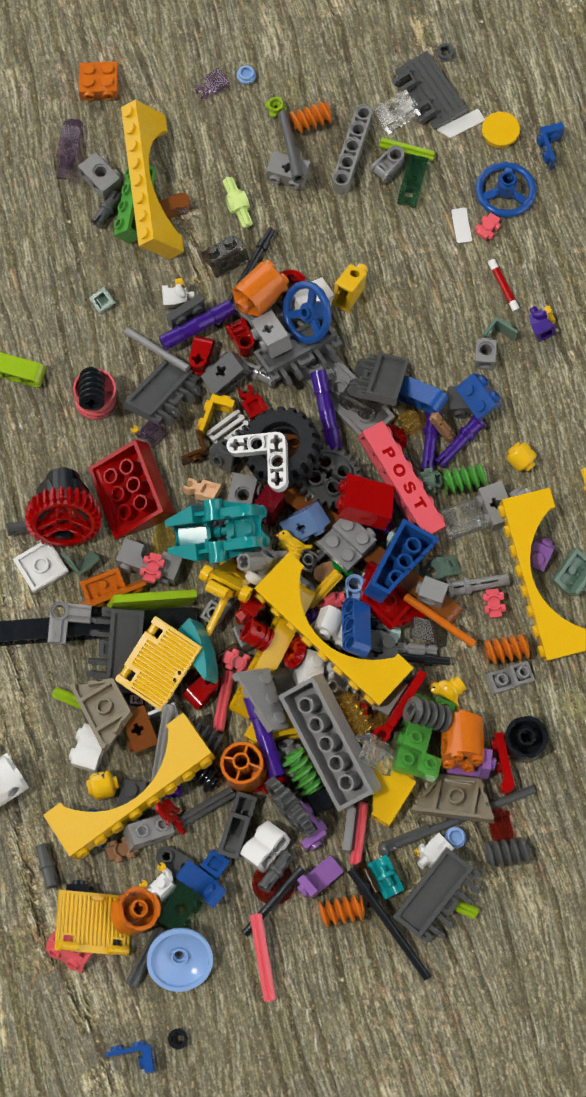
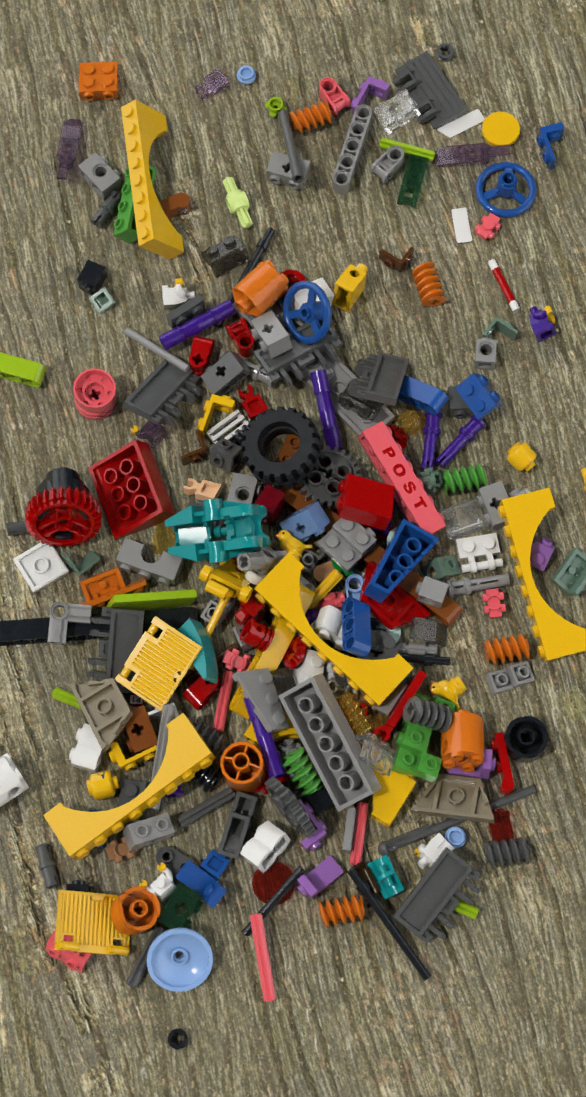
black piece [79,367,105,411] -> none
blue bracket [106,1041,155,1074] -> none
coral piece [140,552,165,584] -> none
red piece [155,799,187,835] -> none
white beam [226,432,289,492] -> none
dark grey pin [257,850,294,893] -> none
orange bar [403,593,476,648] -> none
medium nougat axle [429,412,456,442] -> none
none -> black brick [77,260,107,294]
none -> yellow bracket [108,741,157,772]
none -> coral piece [319,77,351,116]
none -> medium lavender bracket [351,76,390,116]
none -> reddish brown bracket [379,247,414,273]
none -> orange piece [412,262,447,307]
none -> piece [433,143,510,167]
none -> white plate [455,533,503,574]

